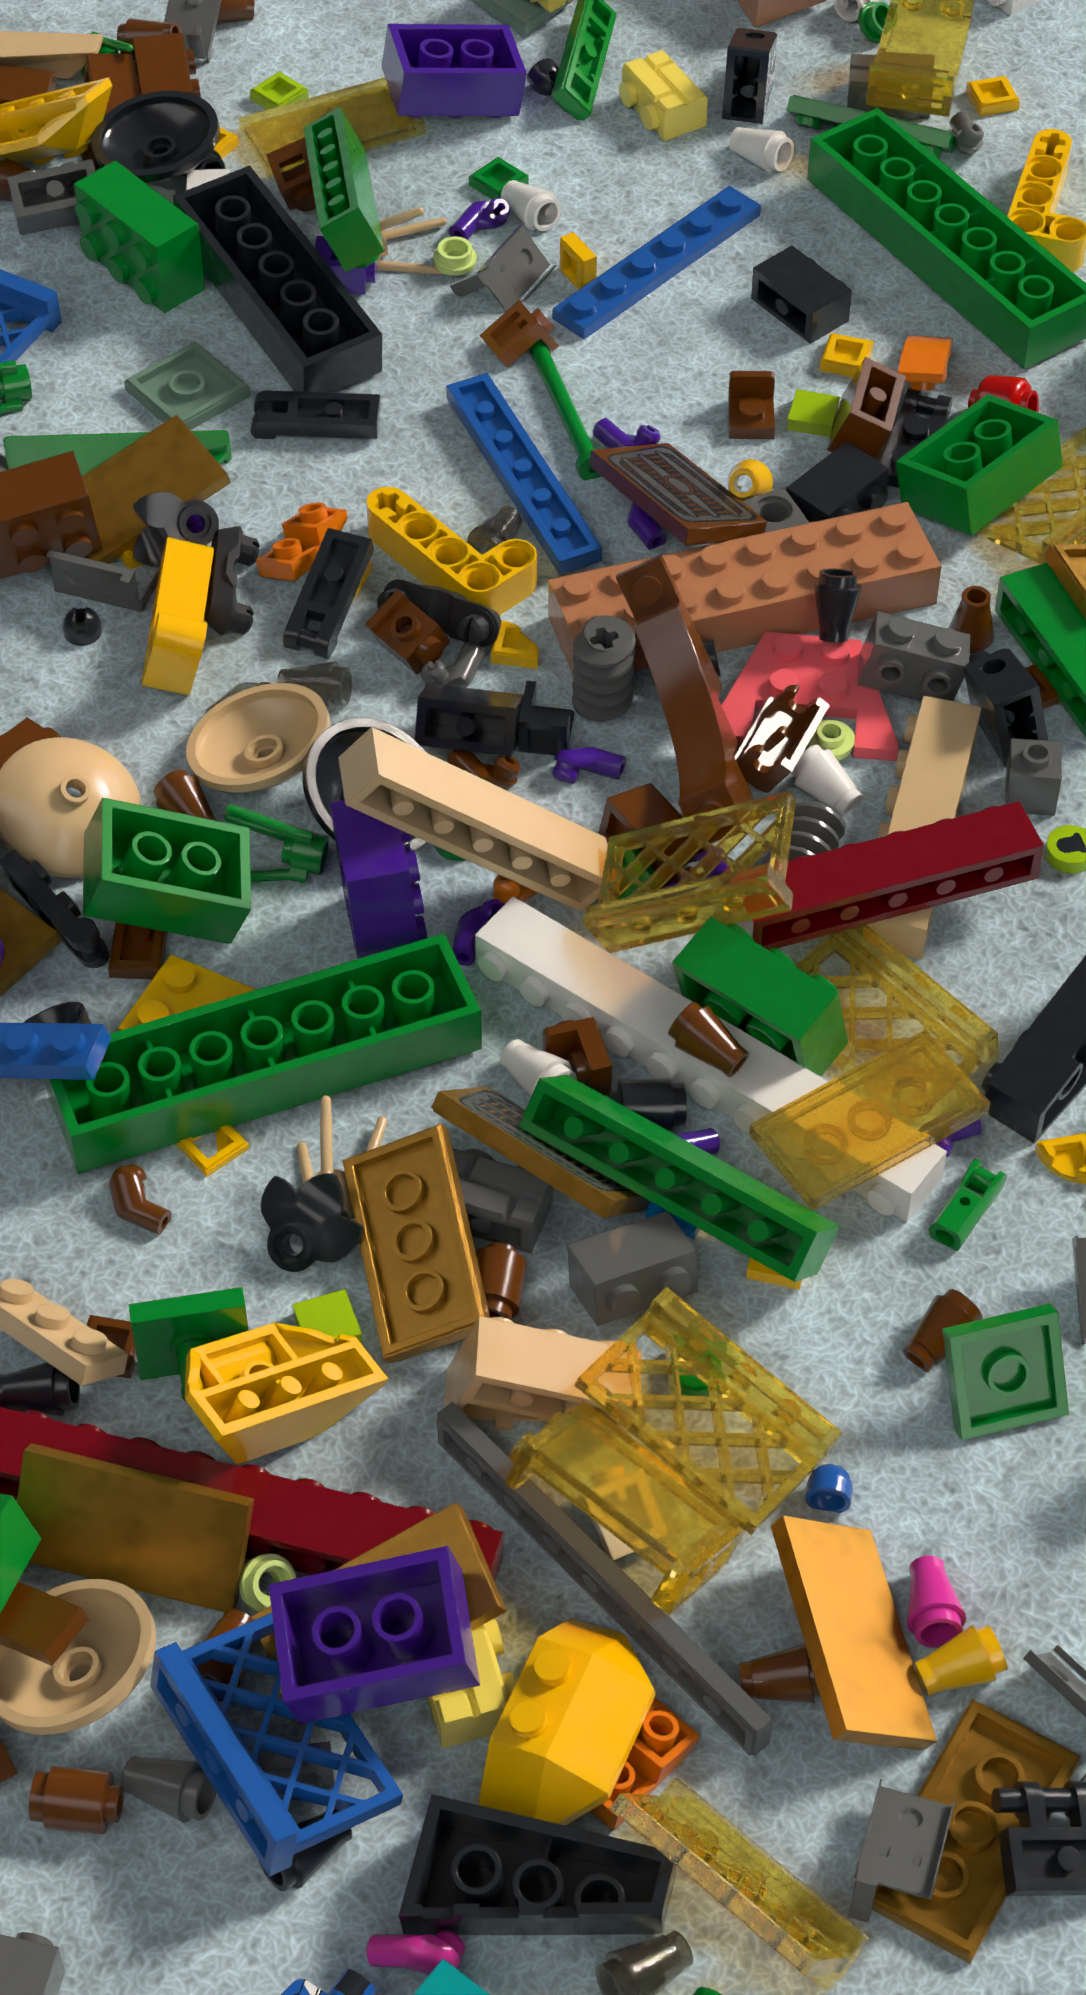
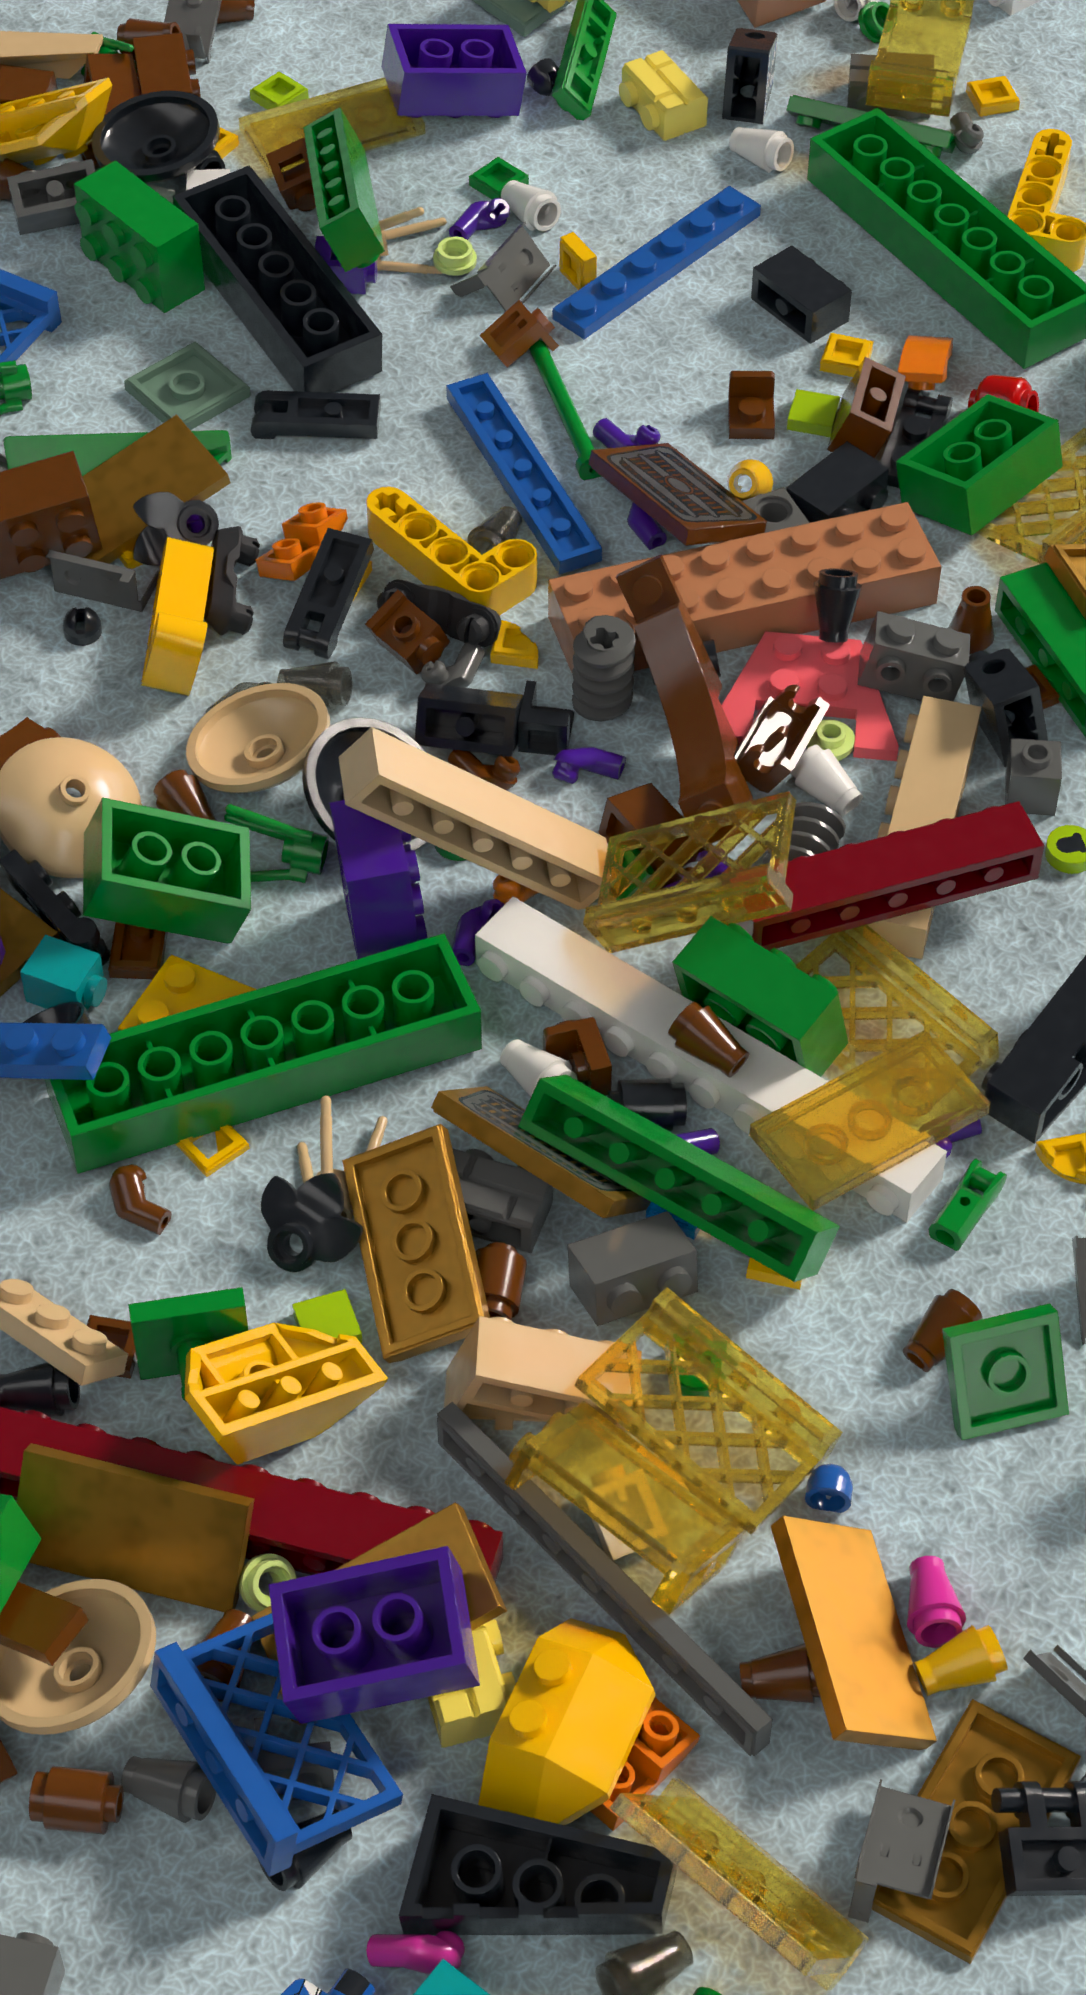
none -> teal brick [20,934,107,1011]

